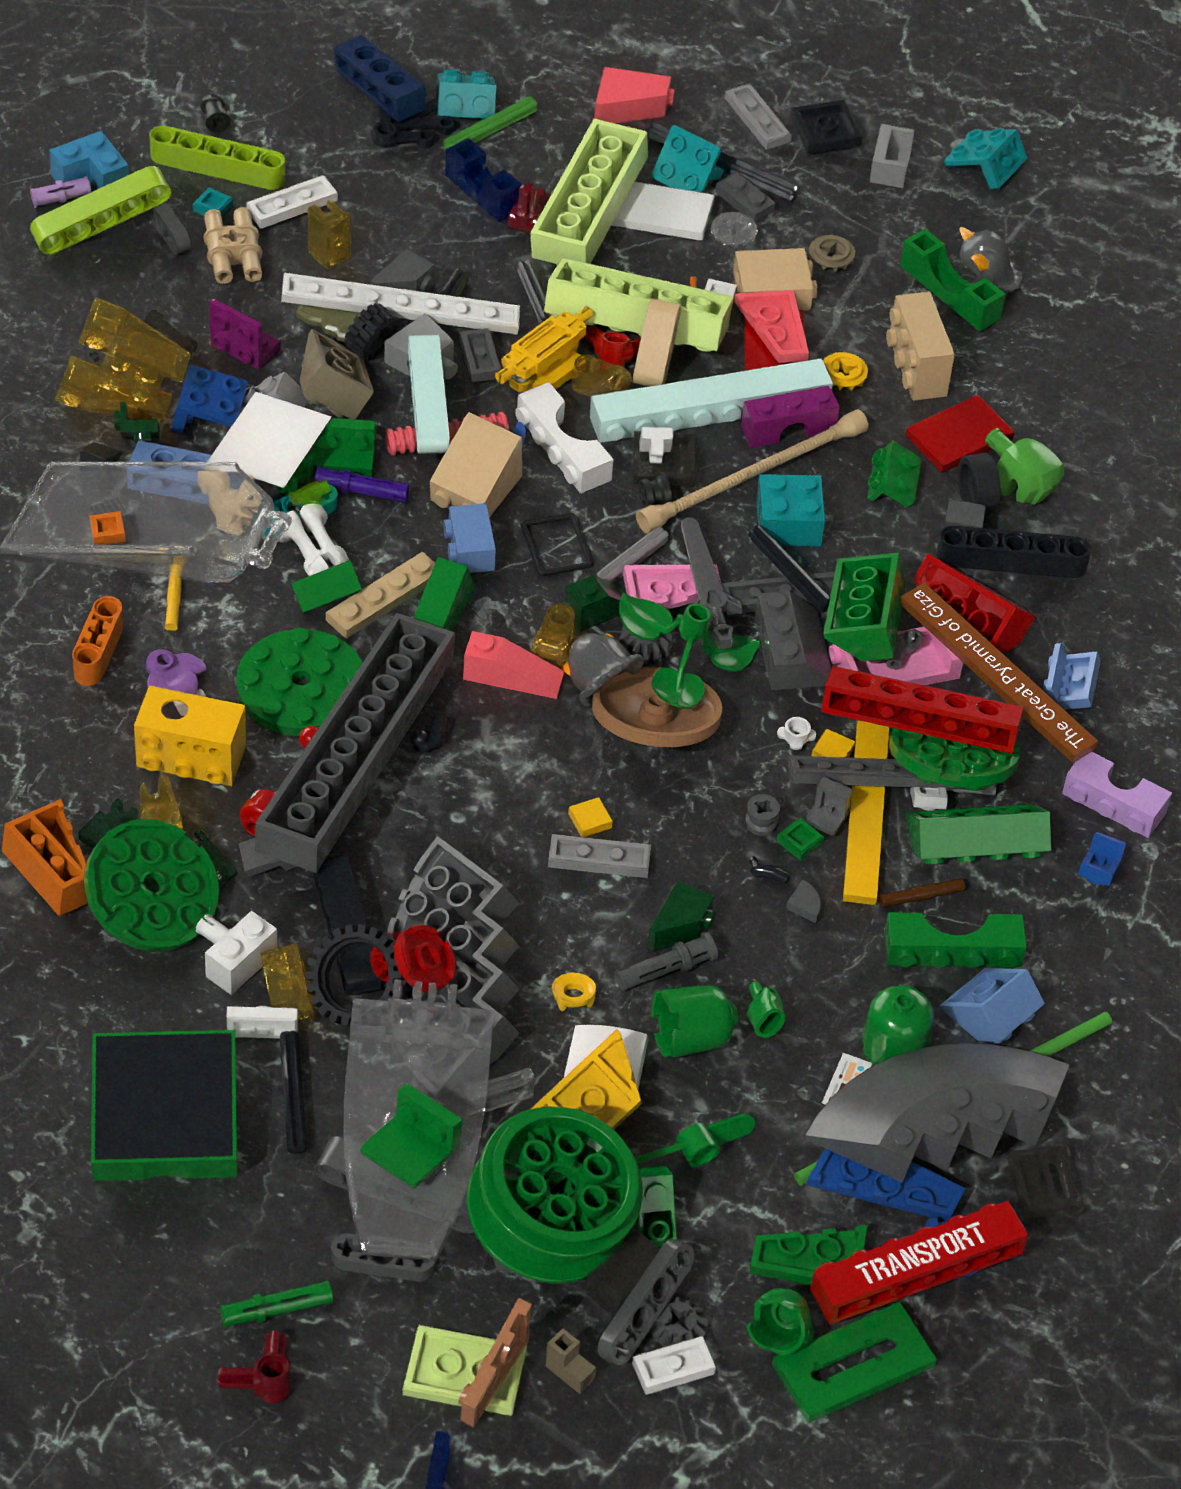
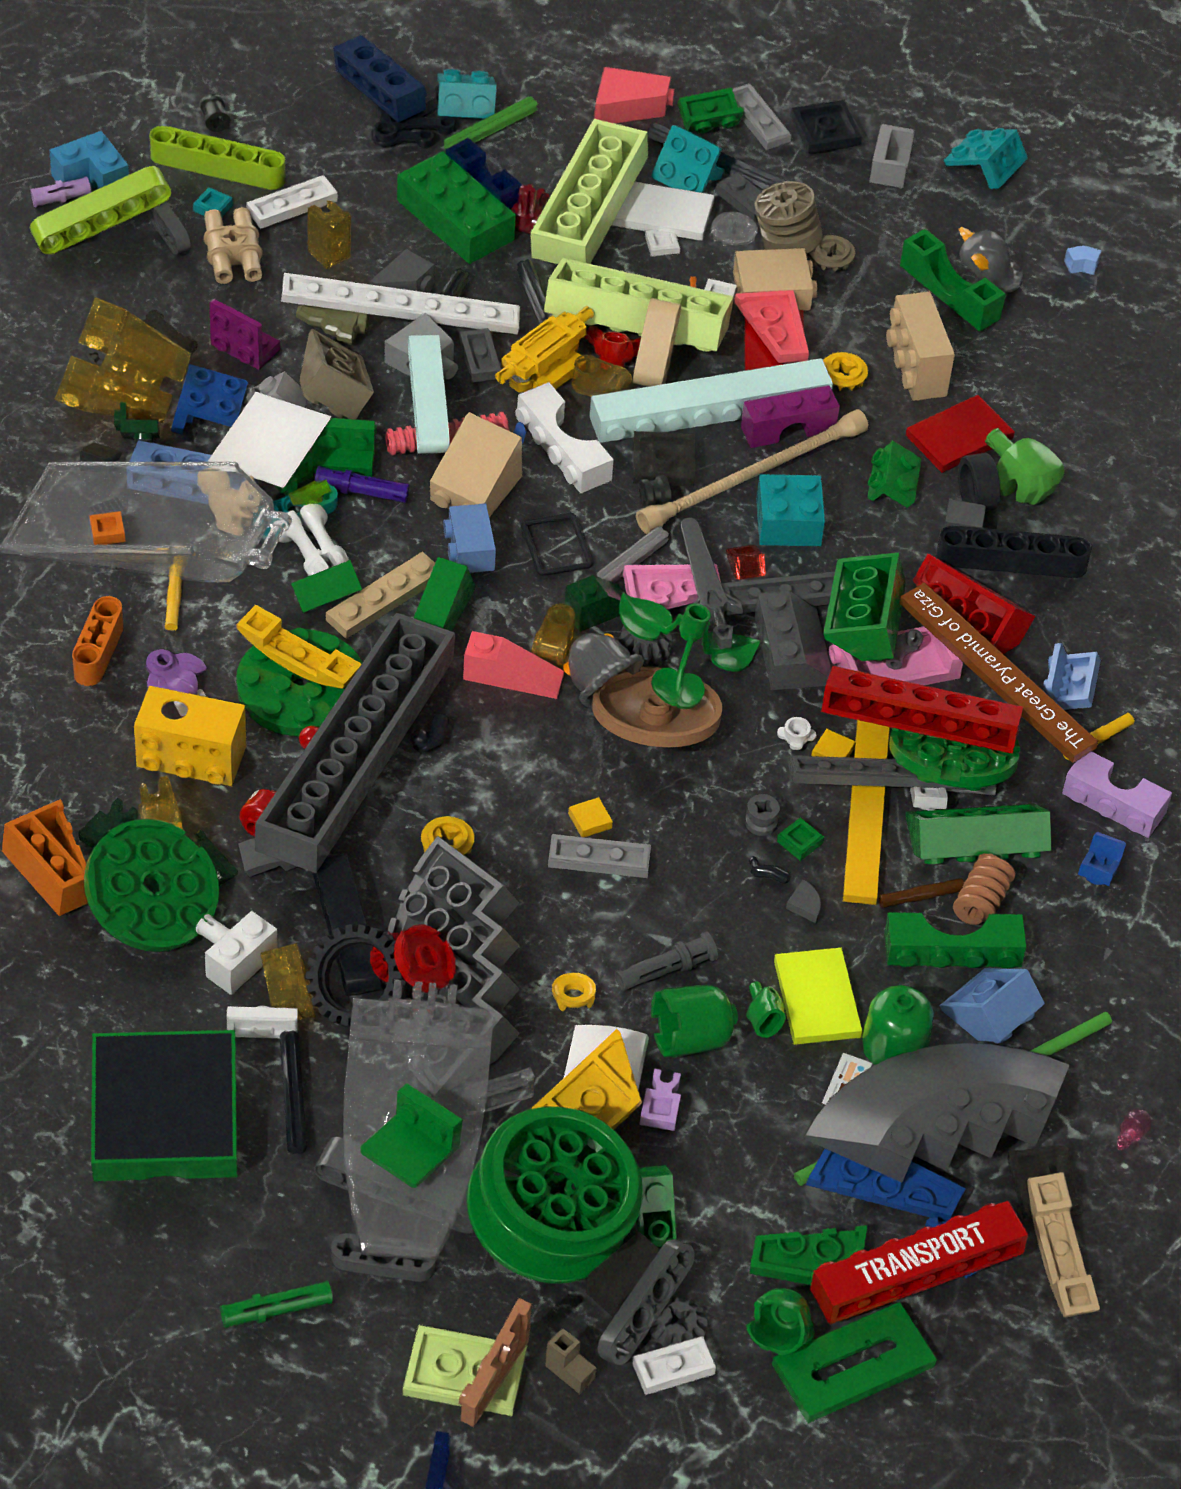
dark red axle [217,1330,291,1404] -> none
black tyre [344,303,399,360] -> none
green piece [635,1113,755,1167] -> none
white tile [640,427,673,464] -> none
dark green slope [647,881,716,952] -> none
black axle [748,525,830,613] -> none
dark grey bracket [806,776,853,836] -> none
none -> yellow slope [237,604,362,688]
none -> green brick [397,151,516,264]
none -> yellow gear [421,816,474,855]
none -> lavender plate [640,1069,681,1131]
none -> white tile [645,230,680,256]
none -> green bracket [677,87,745,134]
none -> clear red slope [726,545,765,580]
none -> dark tan wheel [754,181,823,254]
none -> neon yellow tile [774,948,862,1045]
none -> nougat piece [953,853,1016,925]
none -> tan slope [1027,1172,1100,1317]
none -> yellow piece [1063,713,1134,760]
none -> light blue piece [1065,245,1101,275]
none -> clear pink bar [1117,1109,1151,1150]

